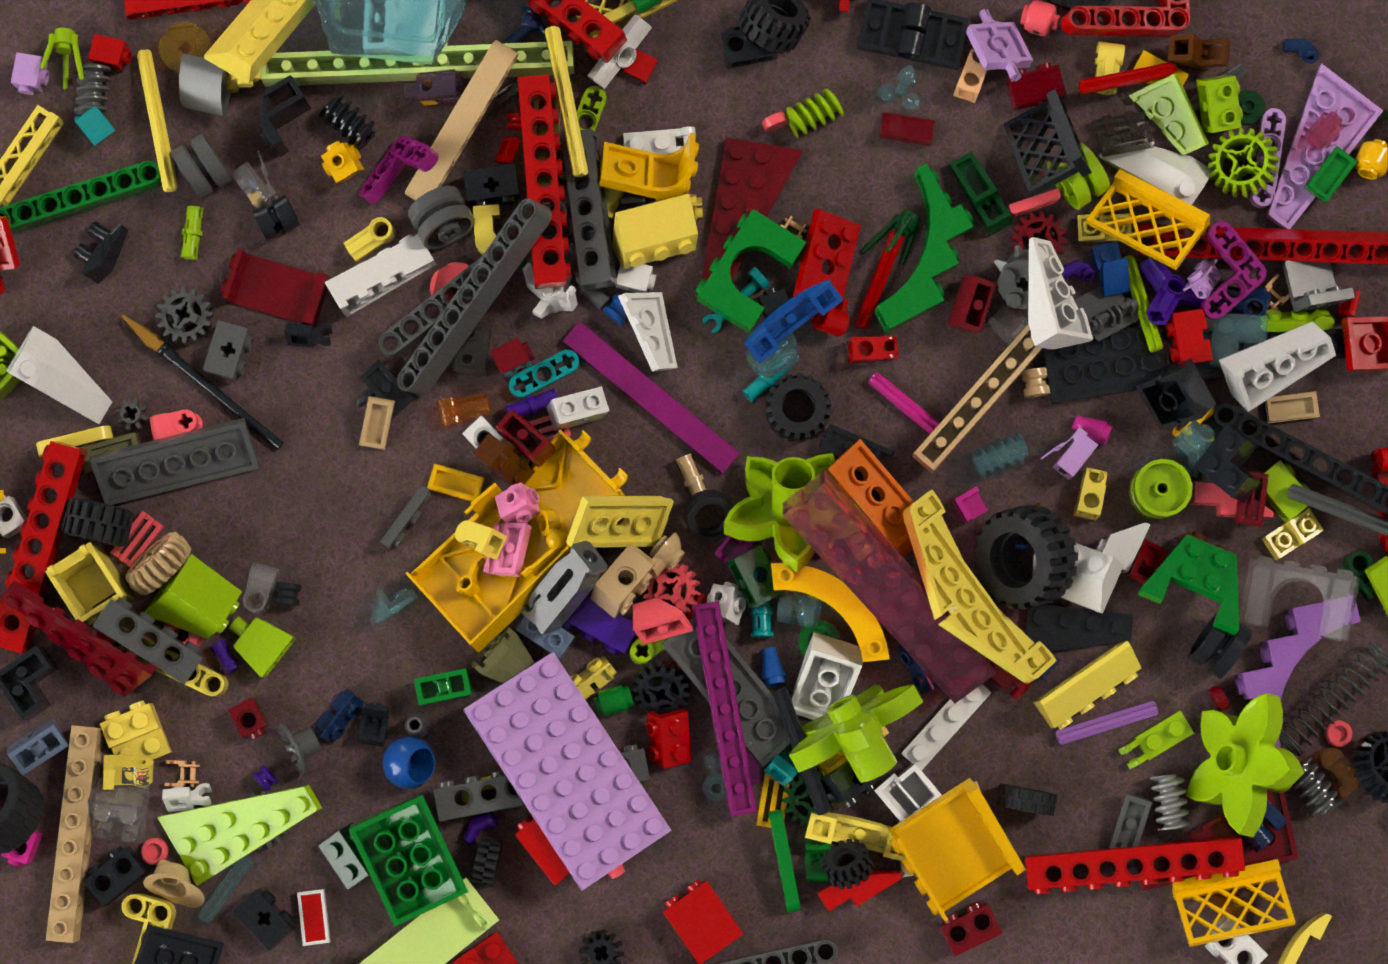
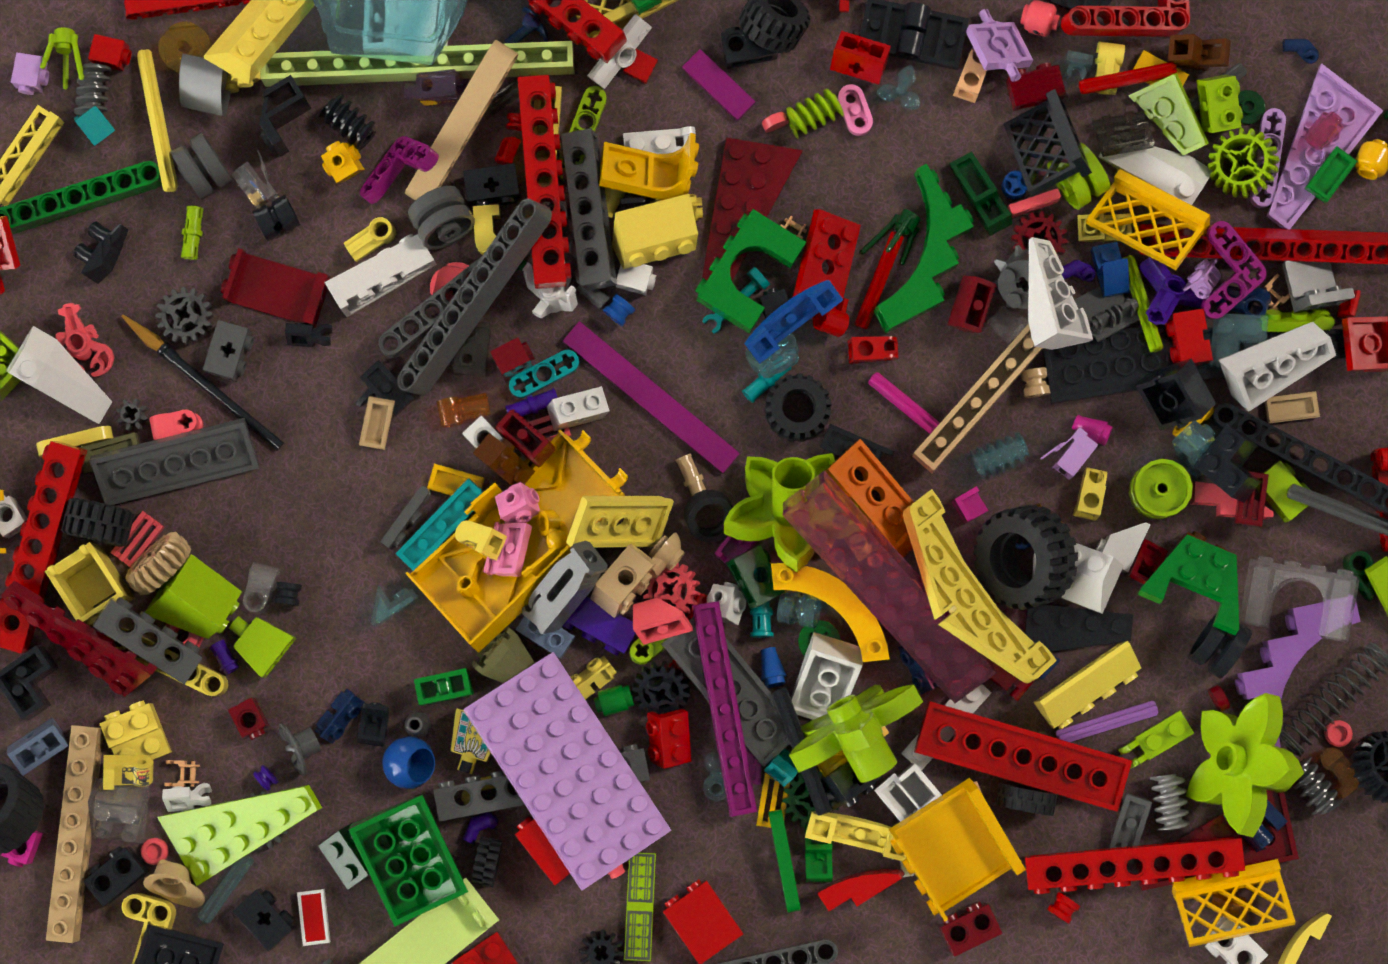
light yellow axle [545,26,588,177] -> none
white wing [618,292,678,371] -> none
black tyre [821,839,874,889] -> none
dark red slope [879,112,934,146] -> none
light yellow slope [1261,508,1324,561] -> none
none -> coral animal [56,303,115,377]
none -> teal plate [395,478,484,571]
none -> torso [451,708,492,774]
none -> tile [624,852,656,961]
none -> magenta tile [682,49,756,122]
none -> red brick [830,31,891,85]
none -> bright pink plate [838,84,873,136]
none -> red plate [914,701,1132,812]
none -> blue wheel [1001,171,1027,200]
none -> red wheel [1047,892,1081,924]
none -> clear light blue tile [1063,50,1094,81]

